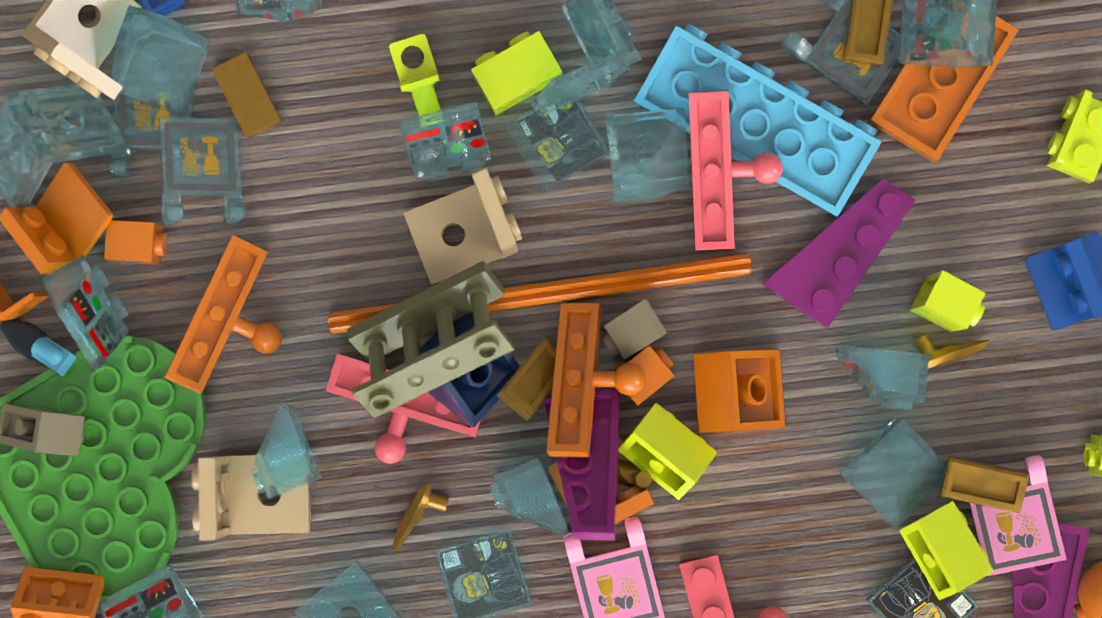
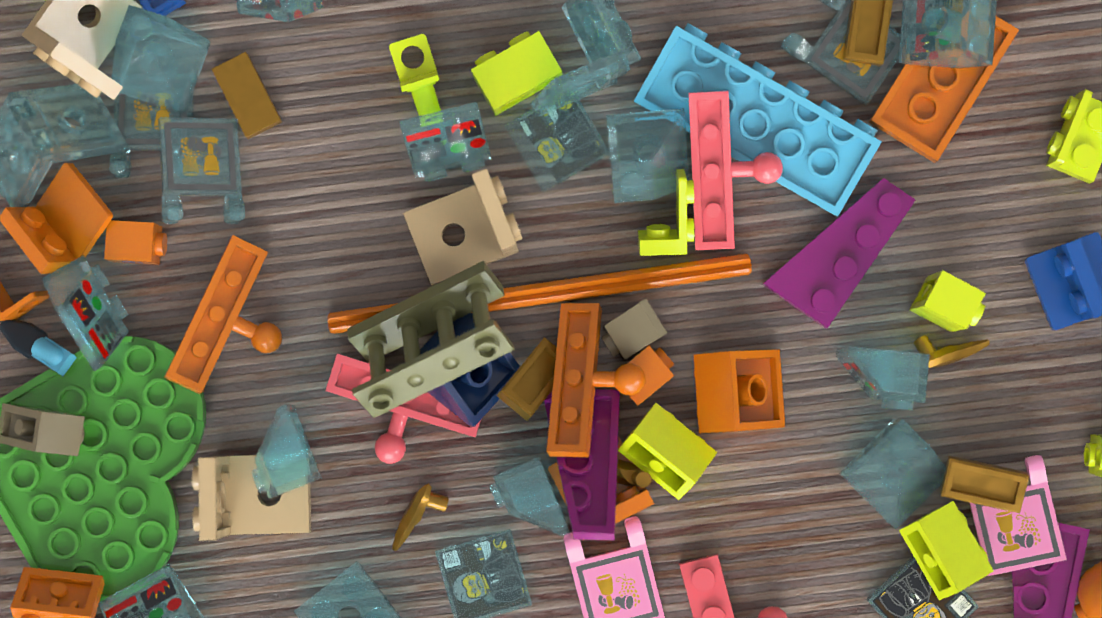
none -> neon yellow bracket [638,169,694,256]

